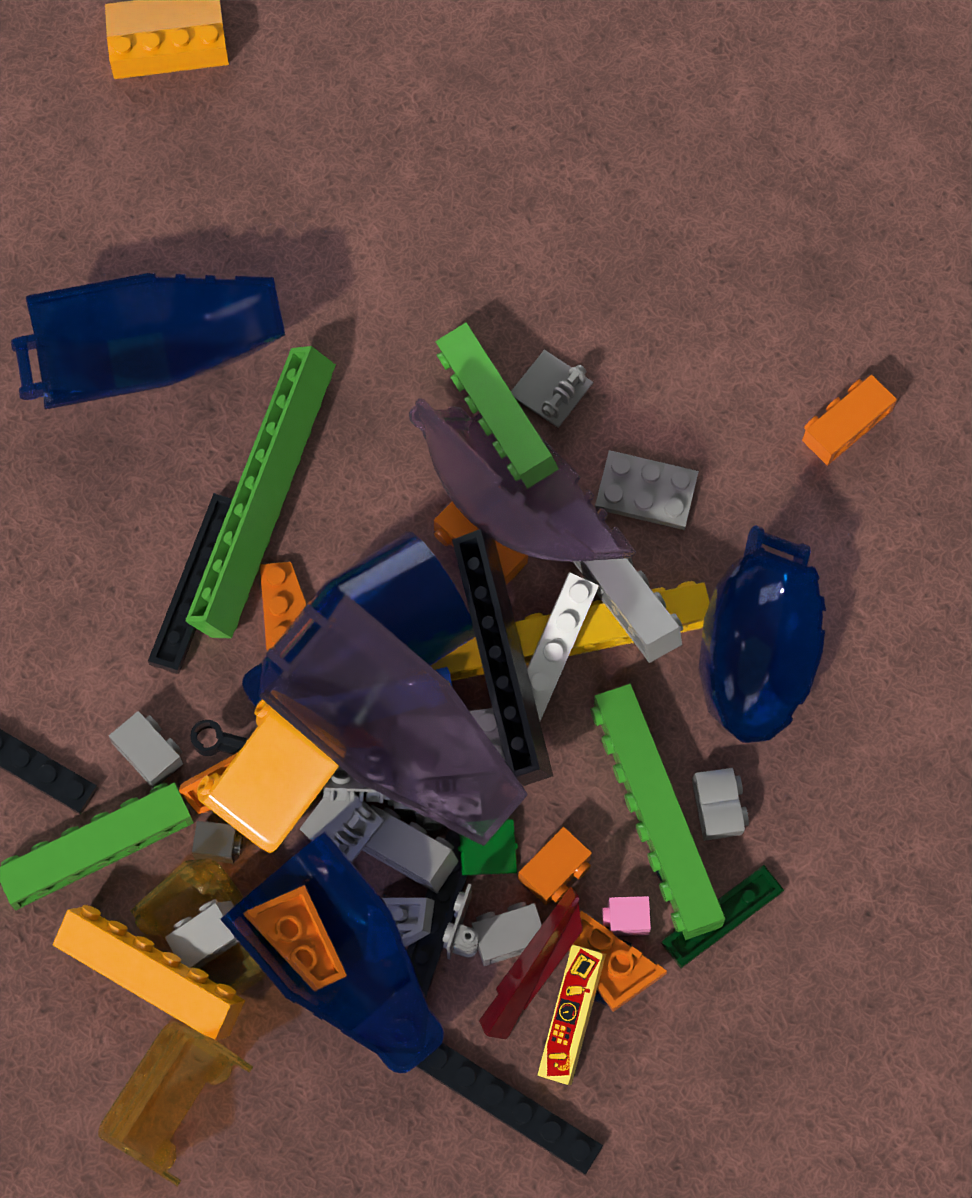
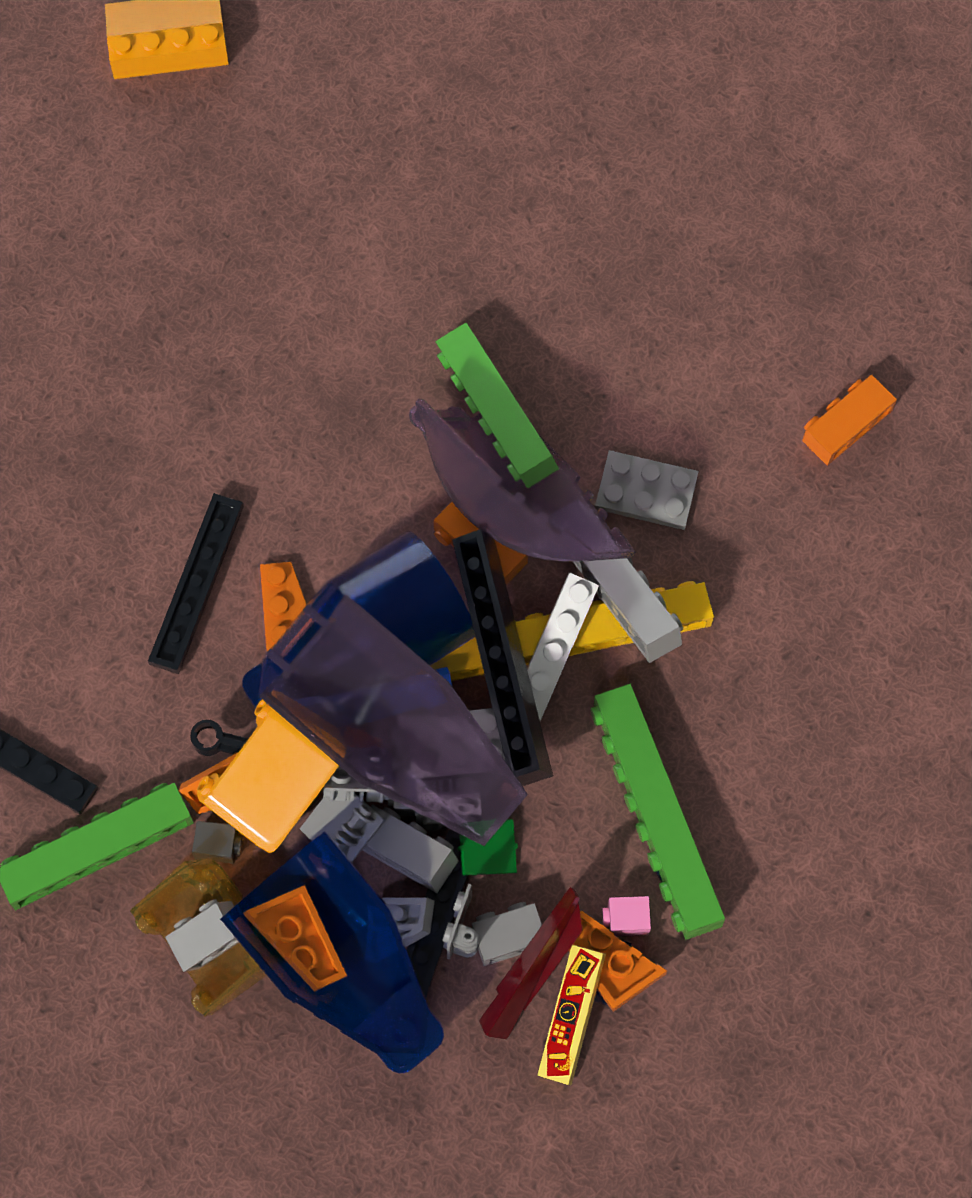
clear blue windscreen [11,273,285,410] -> none
light orange brick [53,905,245,1041] -> none
clear yellow windscreen [98,1021,253,1187] -> none
light grey brick [109,711,183,788] -> none
bright green brick [185,346,336,638] -> none
black plate [414,1036,603,1175] -> none
light grey hinge [511,350,593,428] -> none
orange brick [518,826,592,905] -> none
dark green tile [661,865,784,969] -> none
light grey brick [692,768,749,841] -> none
clear blue windscreen [698,525,826,743] -> none

